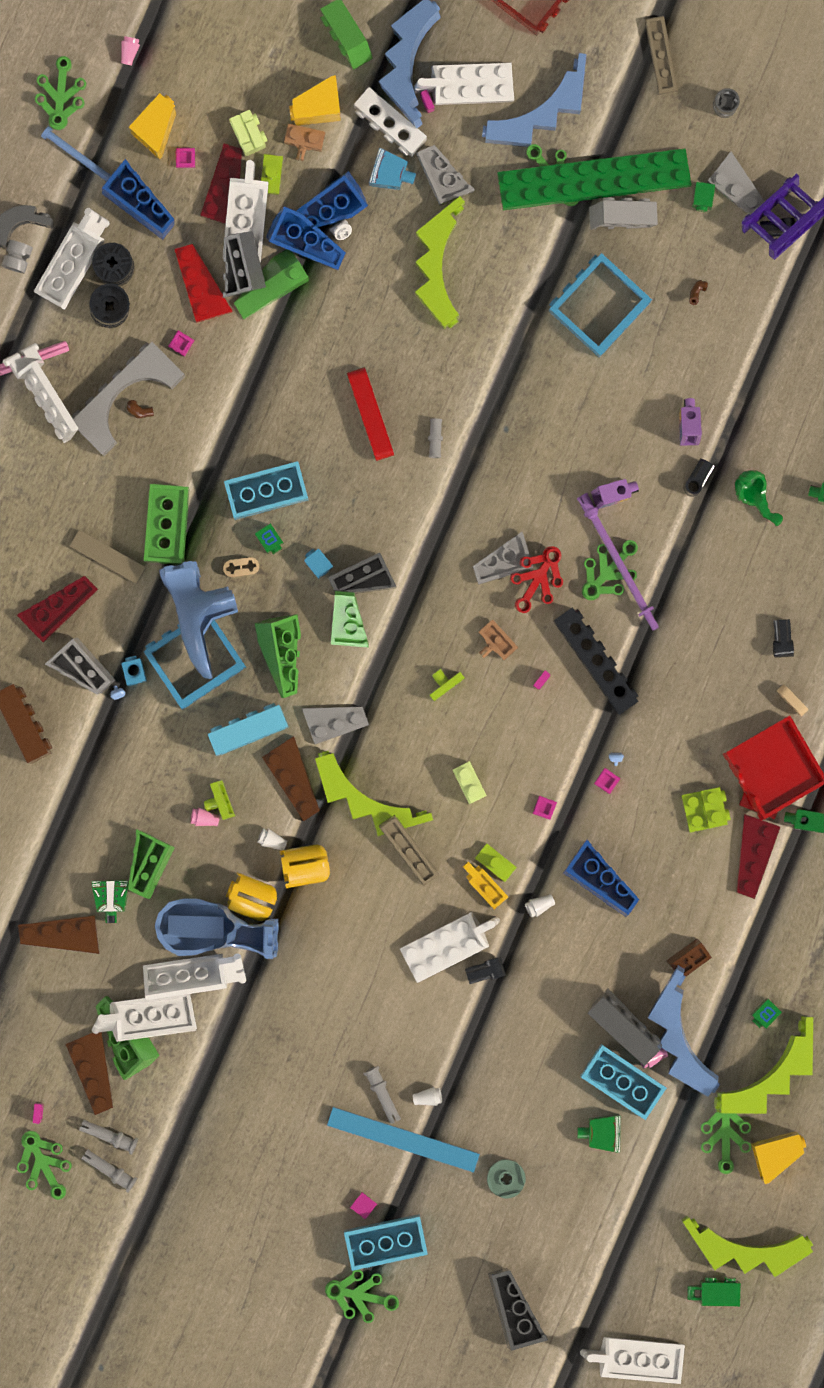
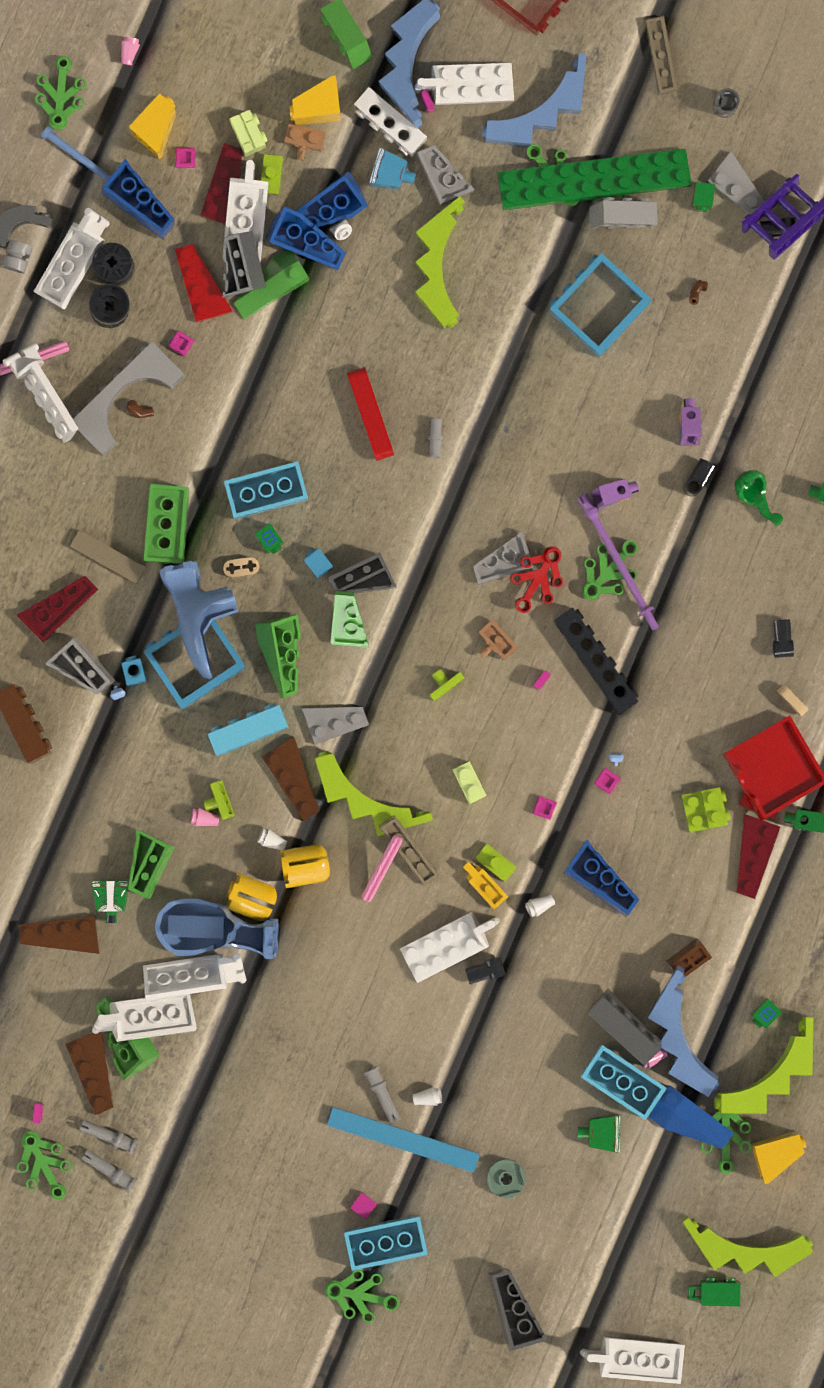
none -> bright pink axle [362,835,403,902]
none -> blue wedge [649,1085,734,1149]

